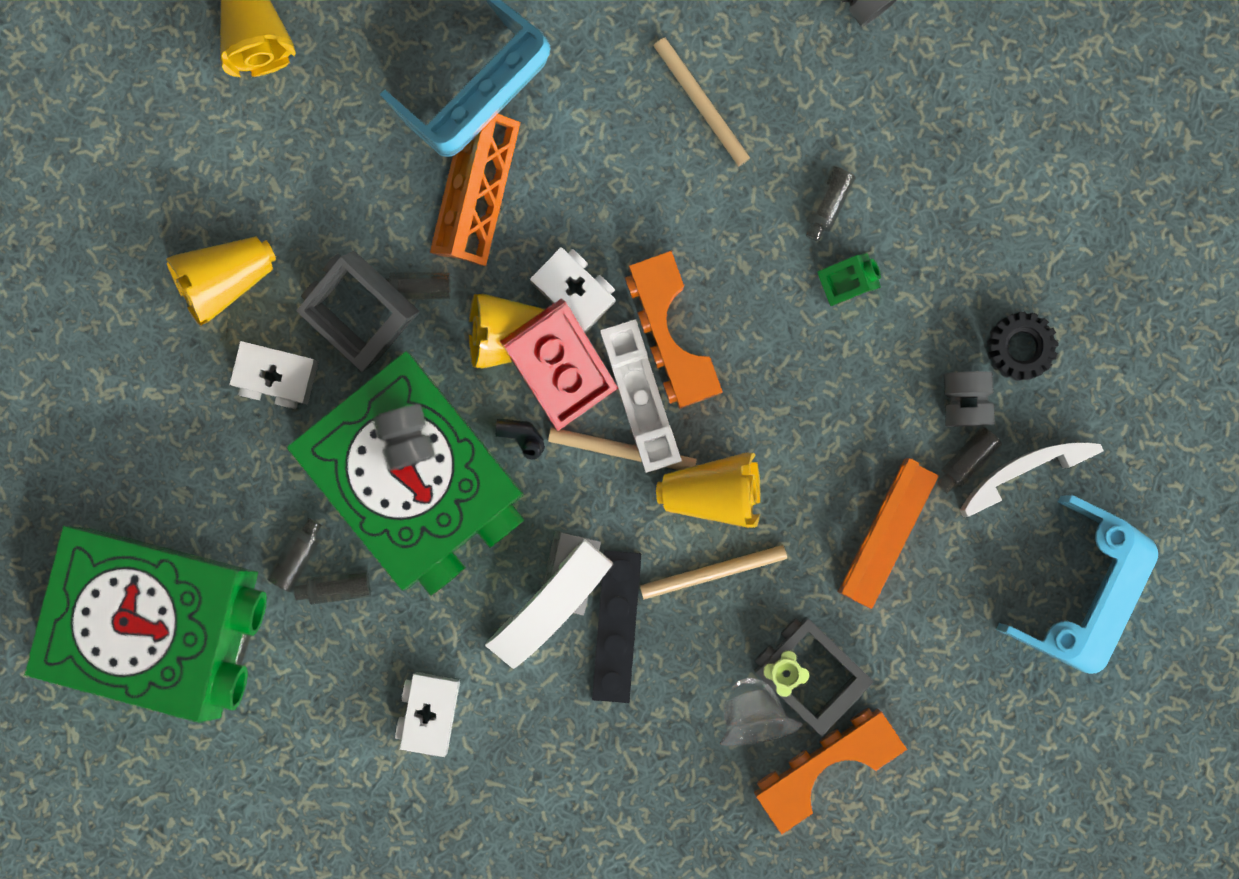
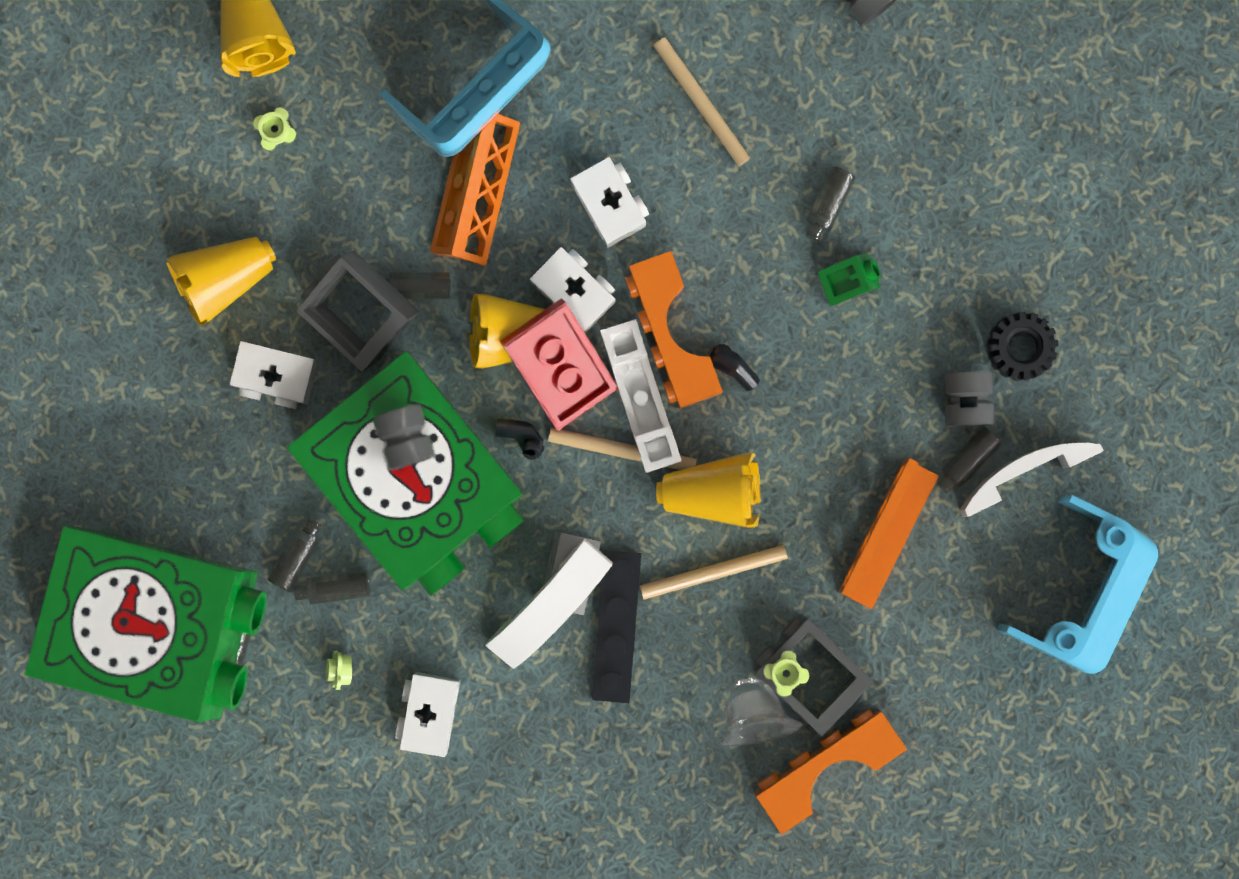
none -> yellowish green plate [253,108,296,150]
none -> yellowish green plate [325,651,352,690]
none -> white brick [570,157,649,248]
none -> black arm [710,344,760,391]

